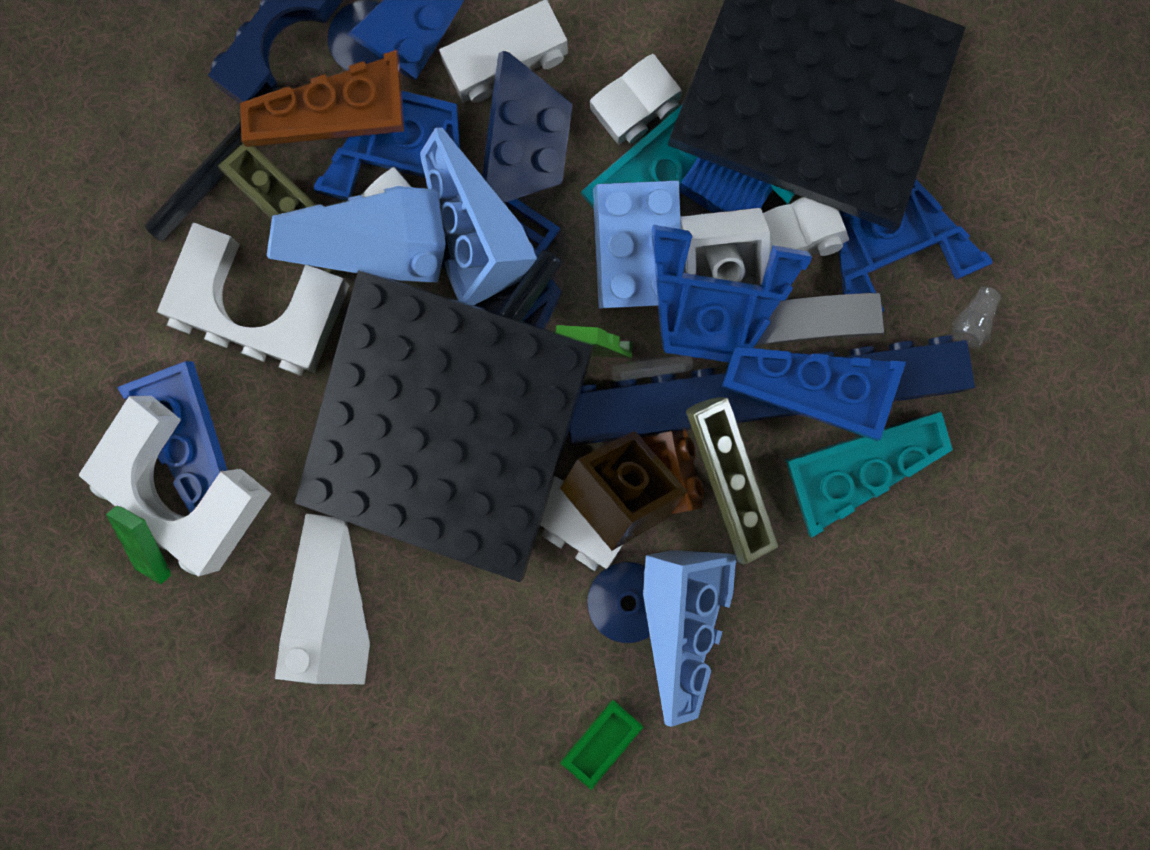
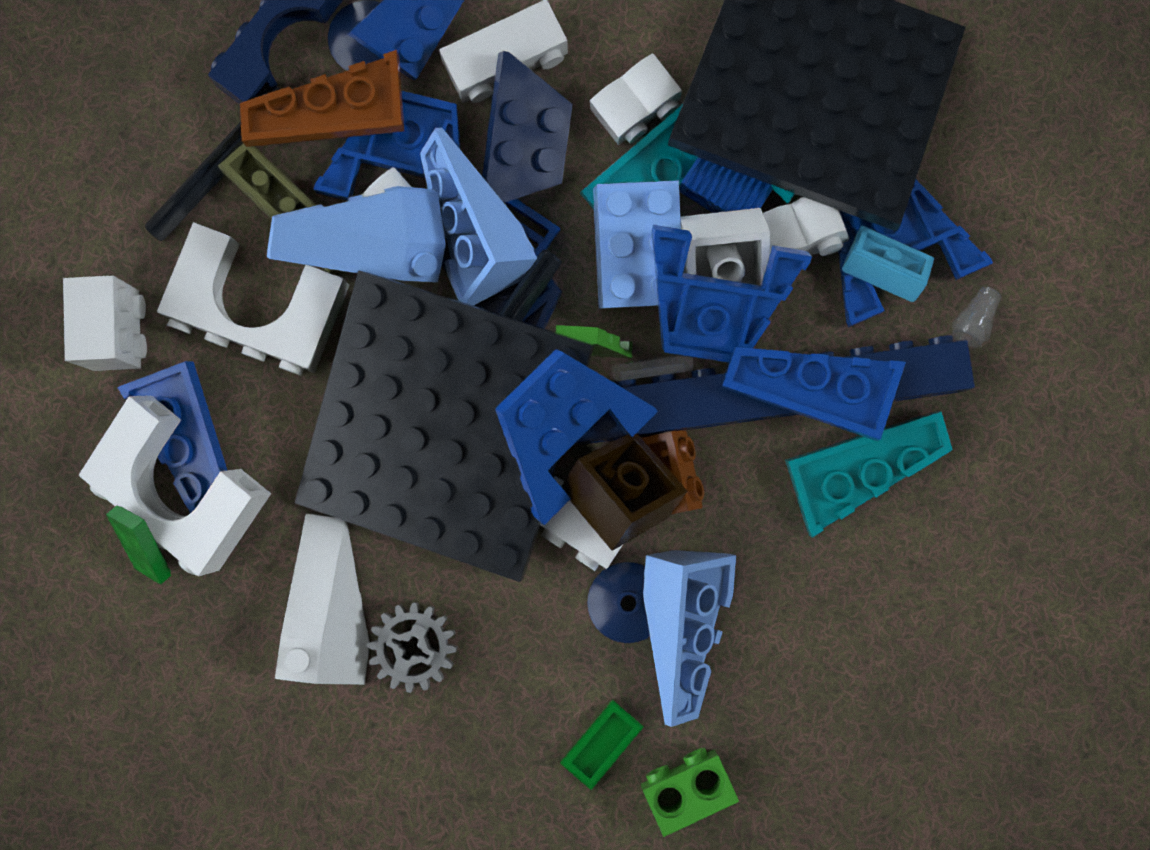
olive brick [686,397,778,565] -> none
light grey slope [754,293,884,348] -> none
none -> white brick [63,276,147,371]
none -> light grey gear [367,602,458,693]
none -> blue wing [495,349,658,525]
none -> bright green brick [641,748,739,837]
none -> medium azure slope [842,225,934,302]

